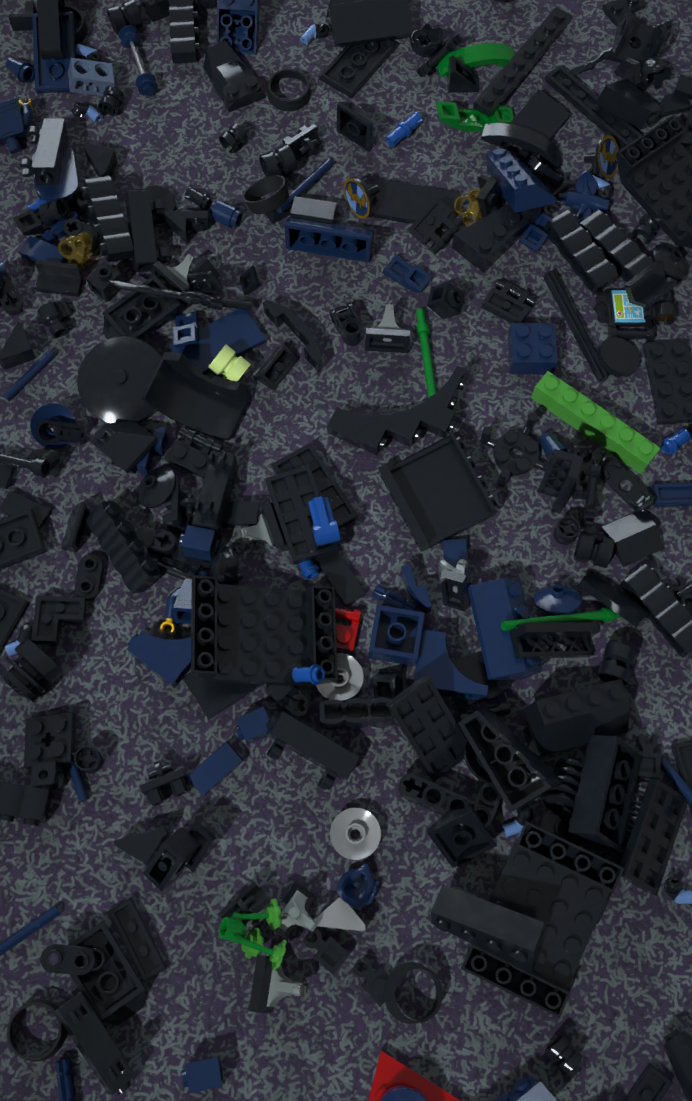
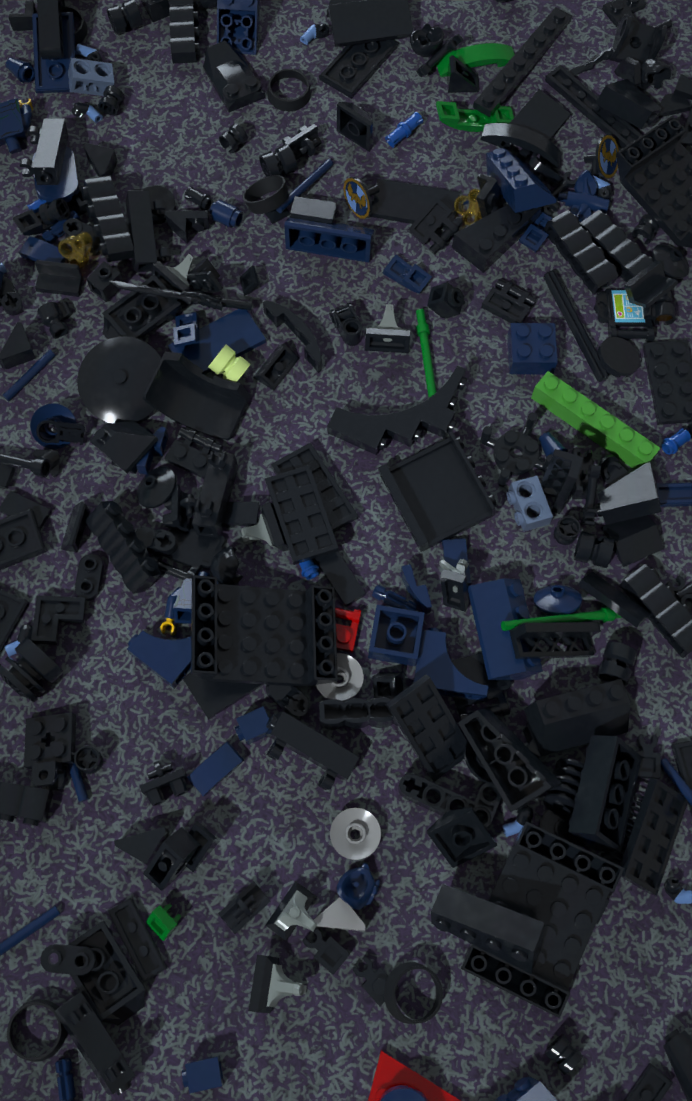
dark blue axle [119,25,158,96] -> none
dark blue brick [179,525,217,561] -> none
plant [219,899,287,971] -> none
blue pin [292,664,325,685] -> none
blue piece [308,496,340,546] -> none
none -> green tile [146,904,181,941]
none -> sand blue brick [506,476,553,532]
none -> slope [596,462,662,525]

